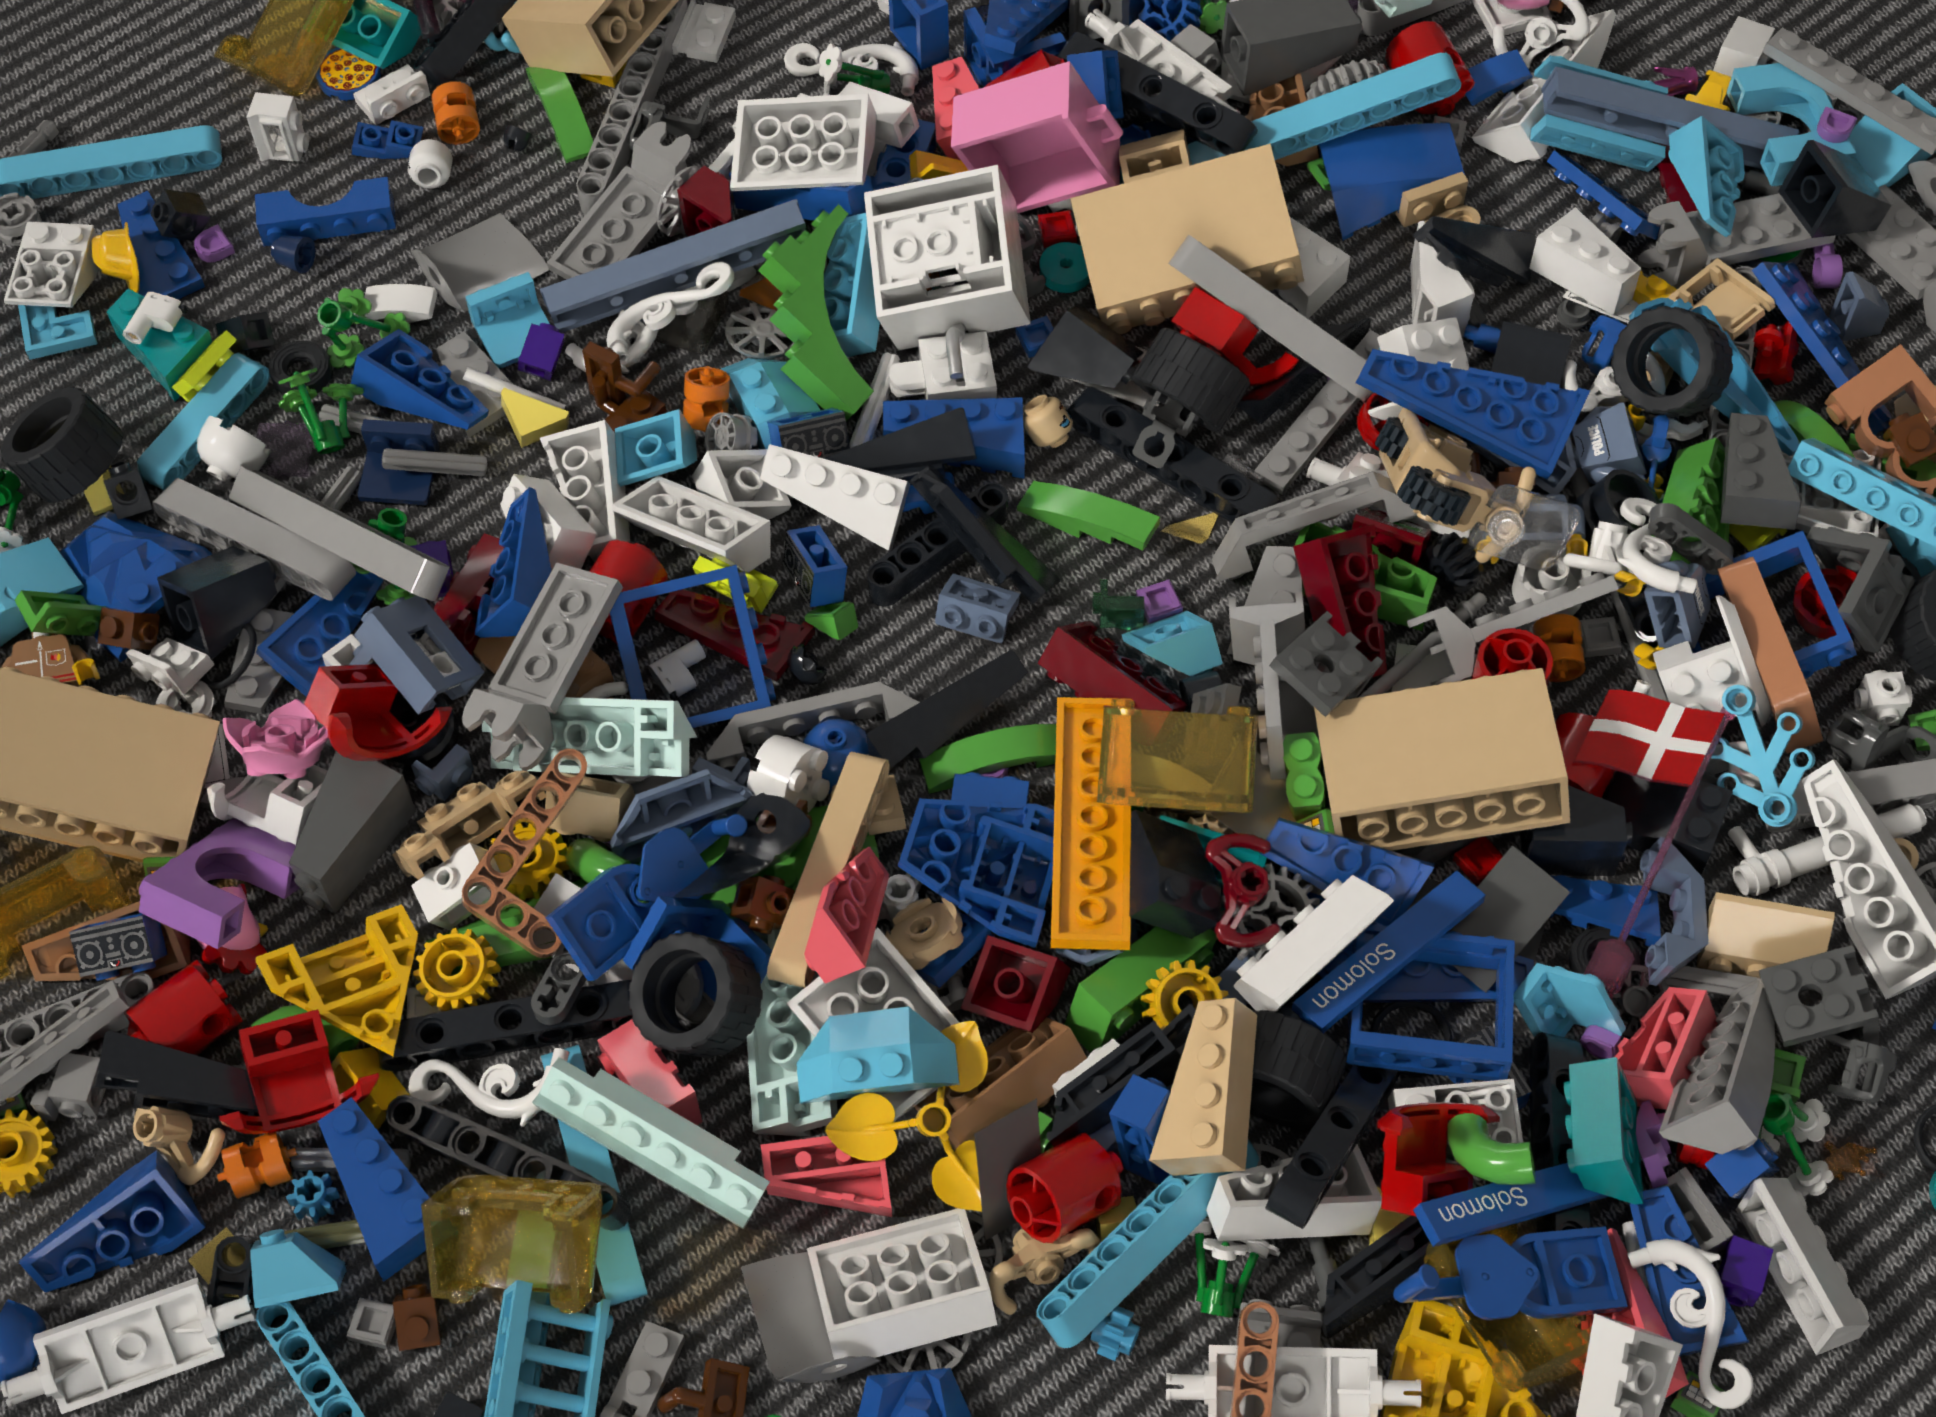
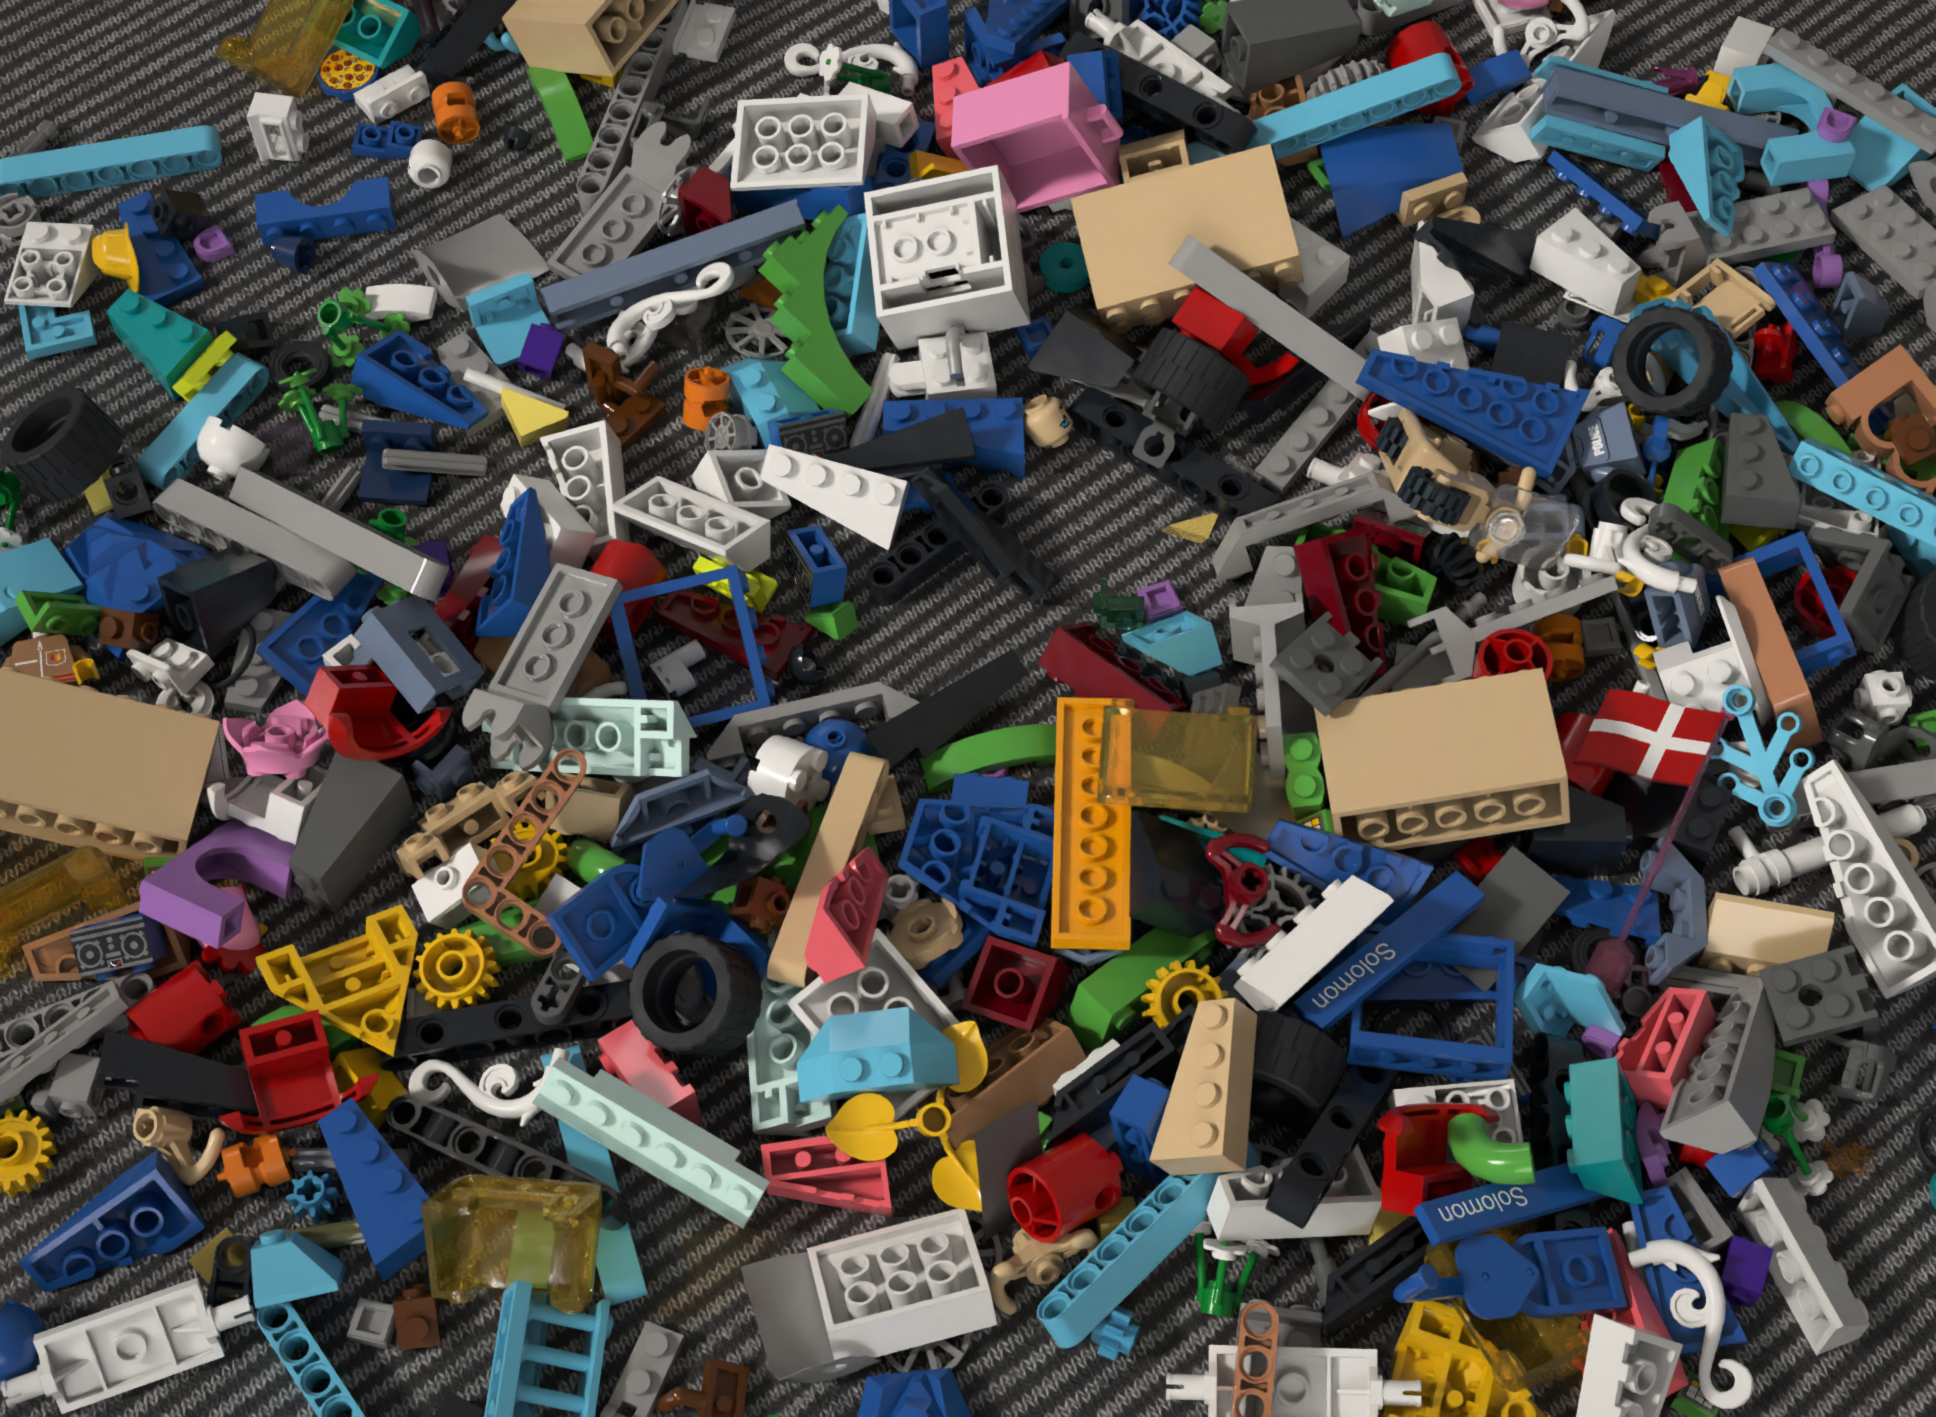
white piece [123,292,188,344] -> none
medium azure slope [615,409,697,487] -> none
sand blue bracket [935,574,1020,643] -> none
bright green slope [1017,481,1160,551] -> none
red tile [1038,210,1077,248] -> none
black slope [1778,140,1892,238] -> none

